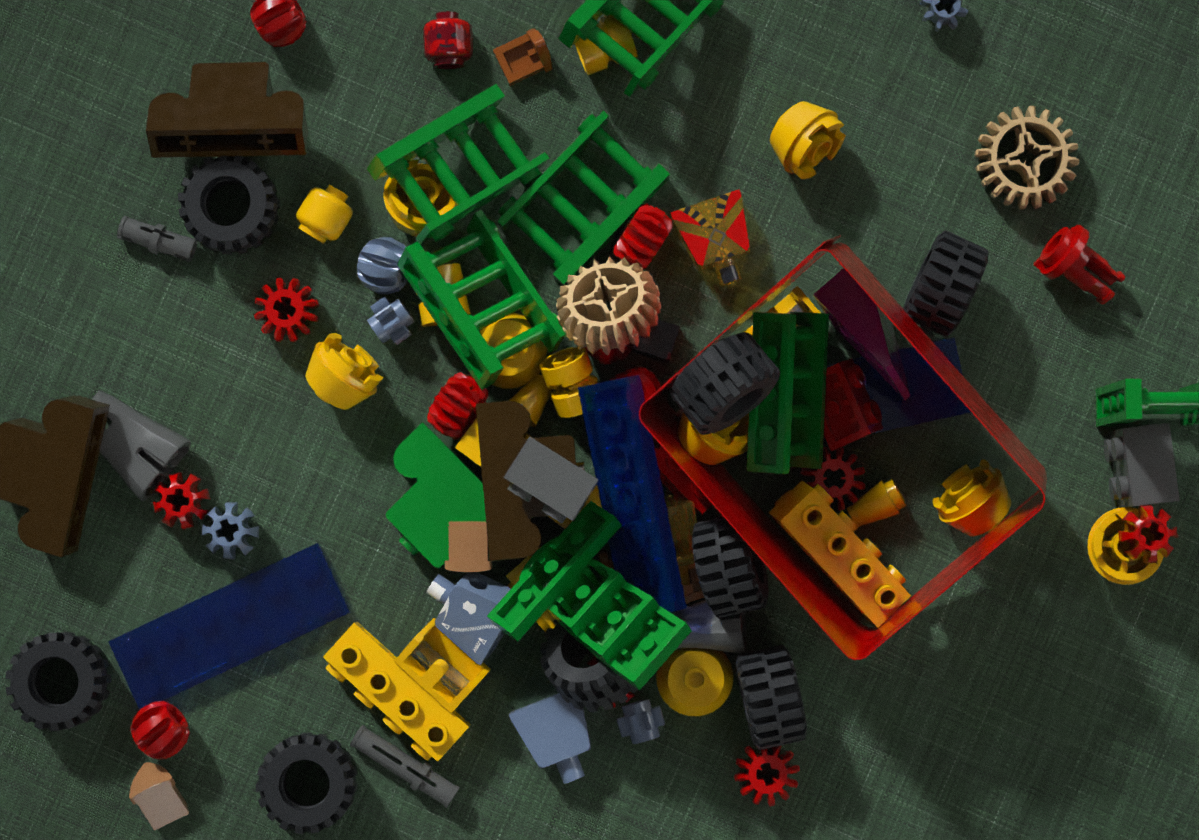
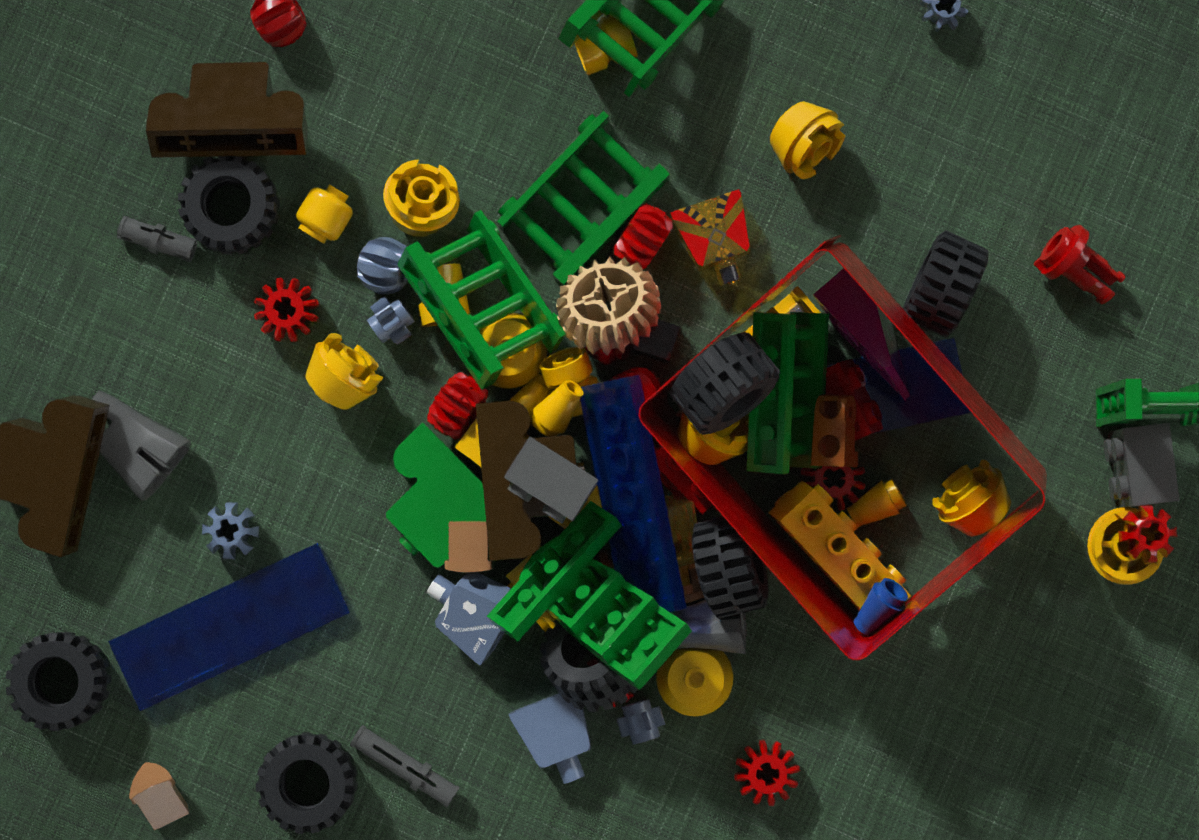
red piece [131,701,190,760] -> none
red piece [153,472,210,530] -> none
yellow brick [323,622,471,762] -> none
green fence [367,84,549,244] -> none
yellow window [394,618,491,713] -> none
dark red head [423,11,473,69] -> none
dark orange tile [493,28,553,86] -> none
black tyre [735,645,807,750] -> none
tan gear [974,106,1079,210] -> none
none -> yellow cone [532,380,584,437]
none -> dark orange leg [811,394,858,467]
none -> blue cone [854,578,908,636]

